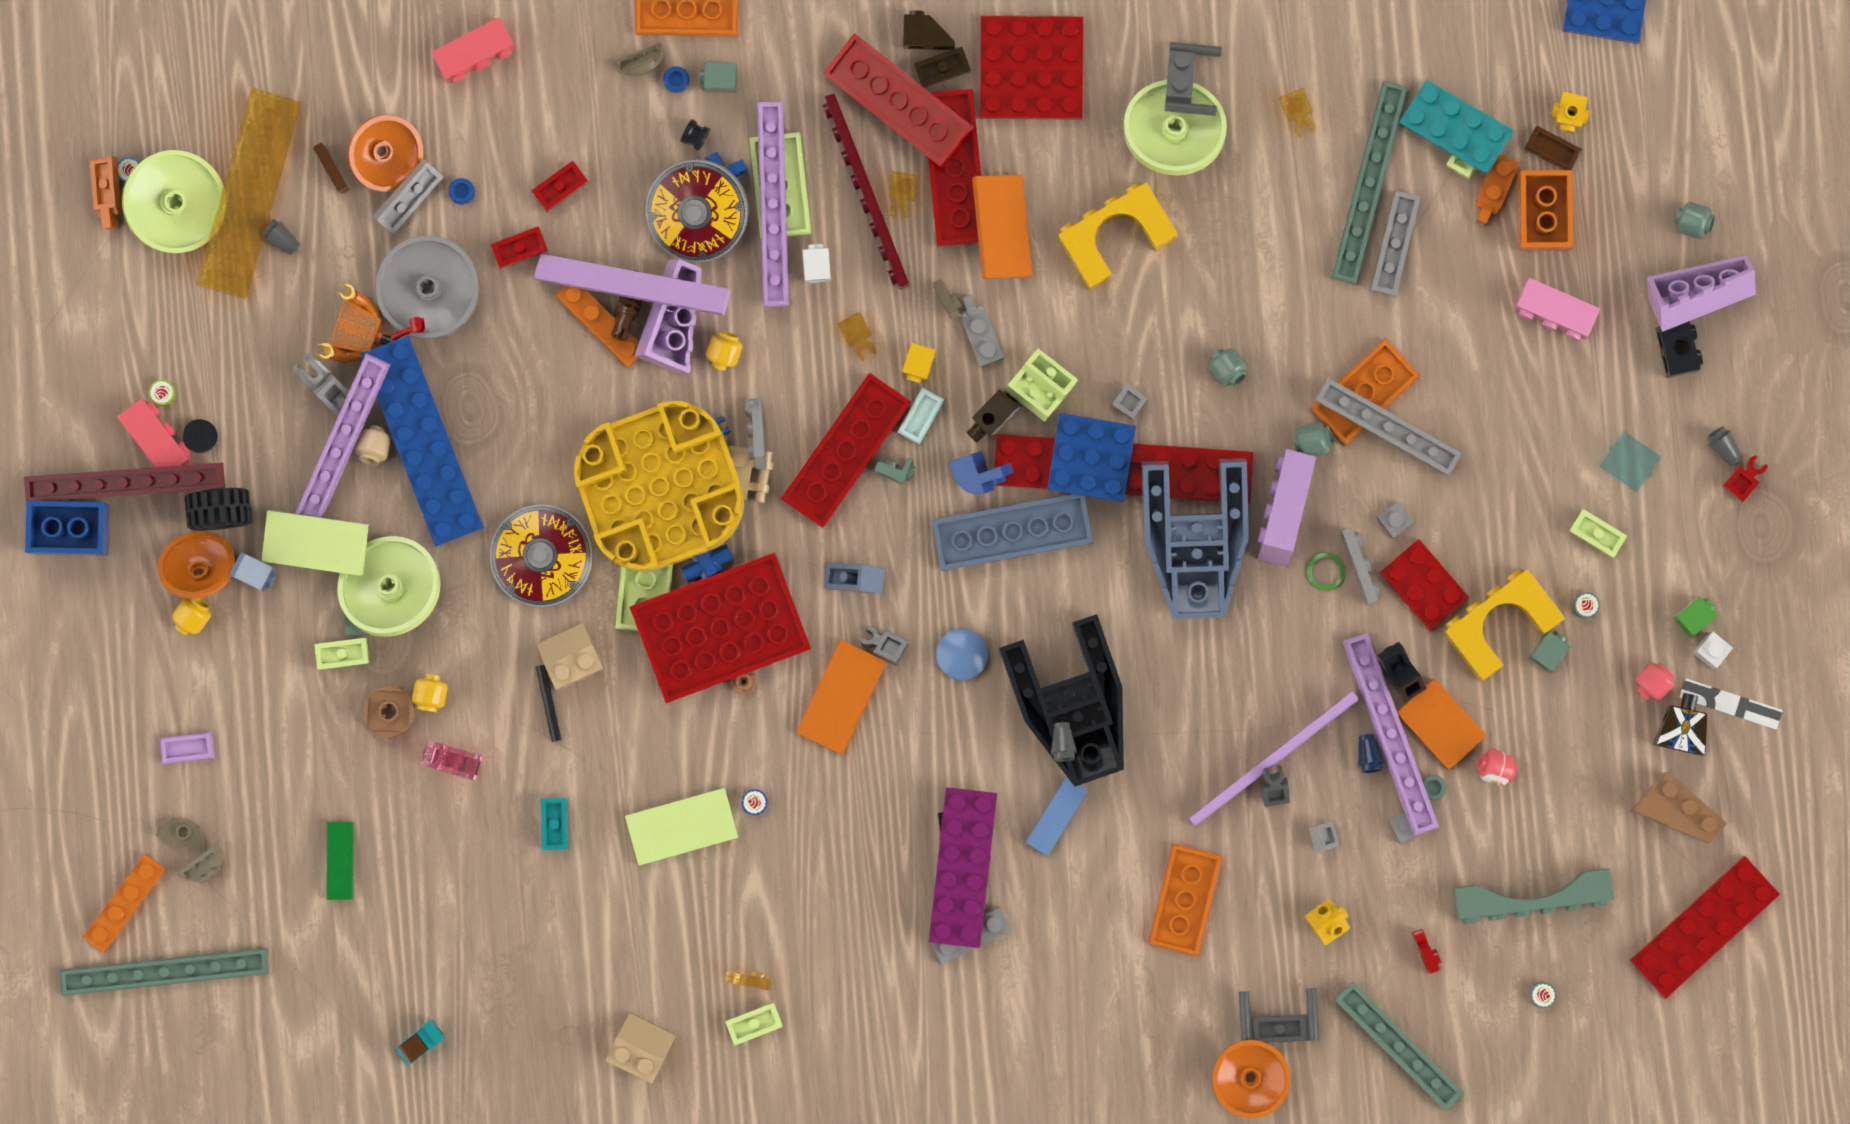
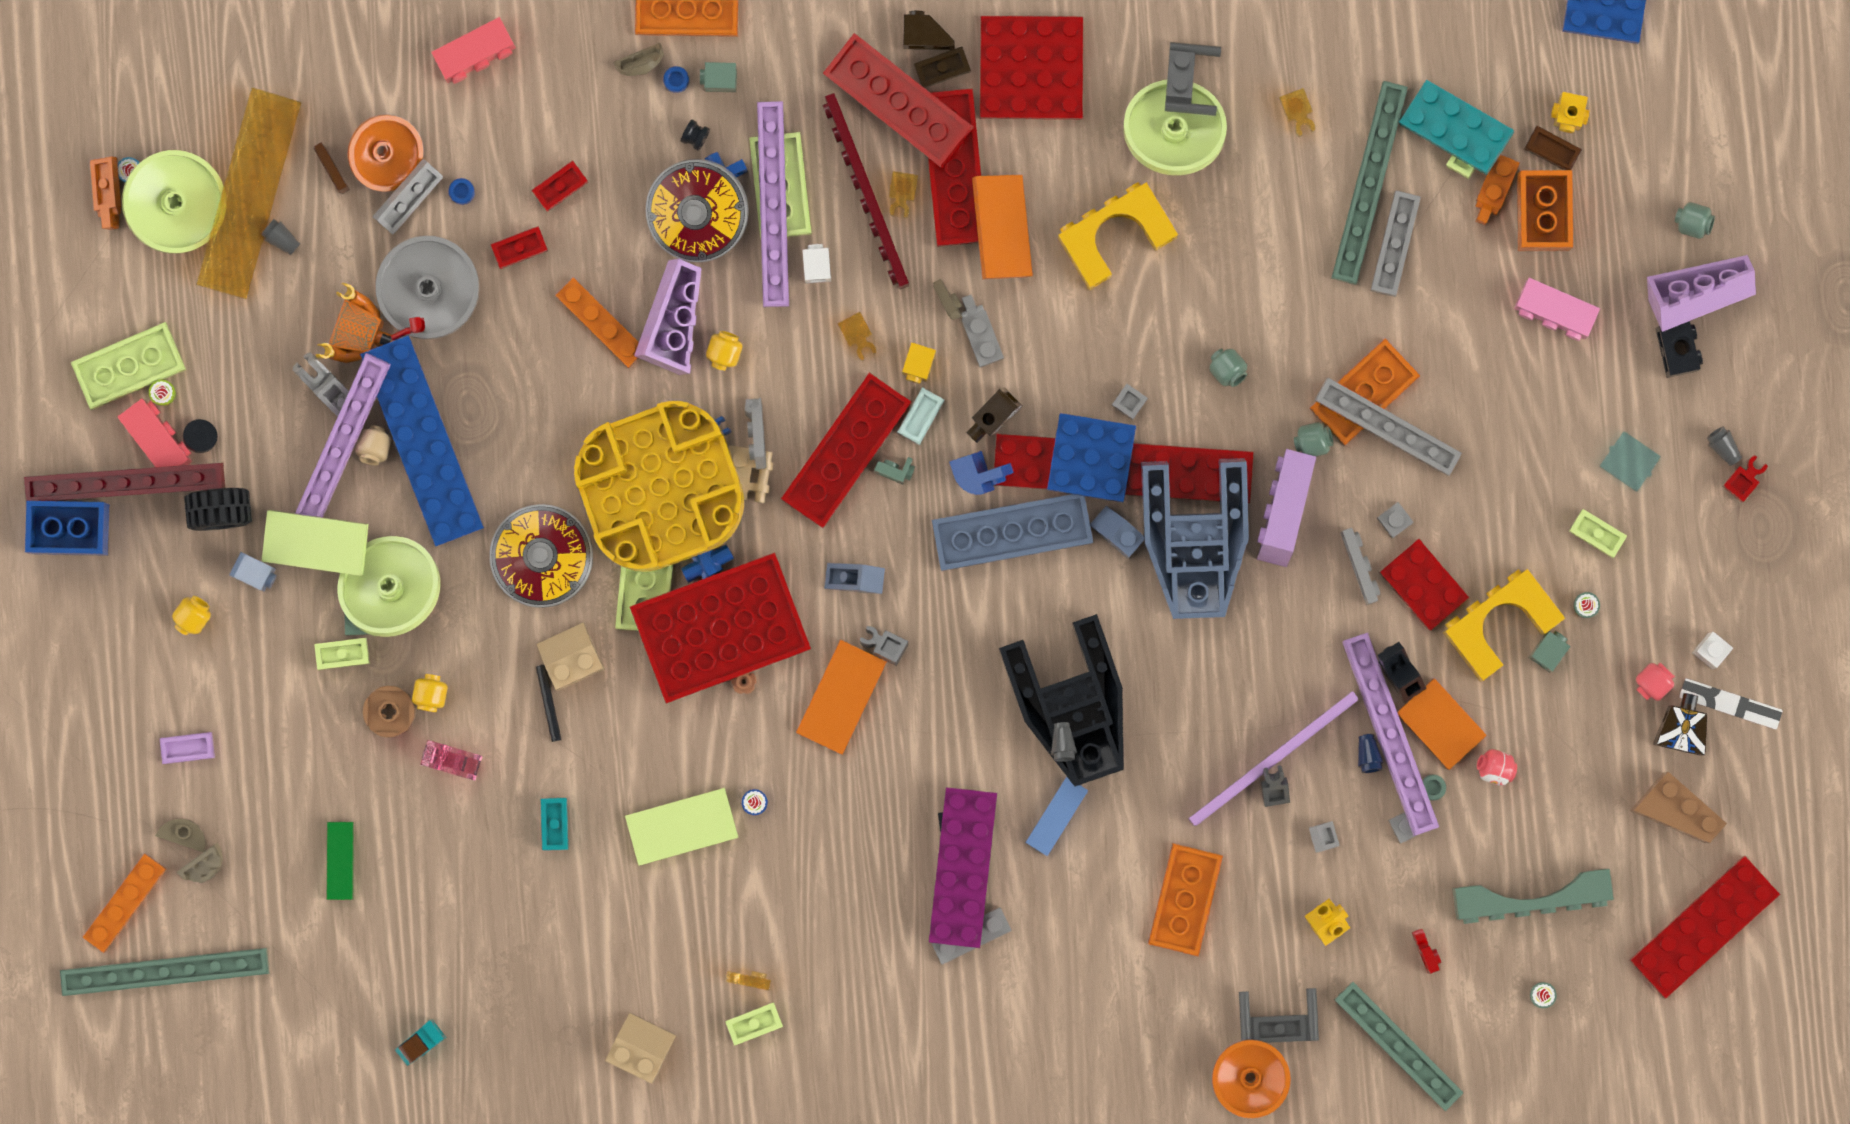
orange dish [158,531,236,599] -> none
lavender tile [534,254,731,316] -> none
reddish brown hinge [611,270,643,341] -> none
medium blue dish [936,629,988,680] -> none
yellowish green brick [1005,348,1078,422] -> none
bright green piece [1307,553,1345,590] -> none
bright green brick [1673,596,1717,637] -> none
none -> yellowish green tile [71,322,186,410]
none -> sand blue slope [1090,506,1145,559]

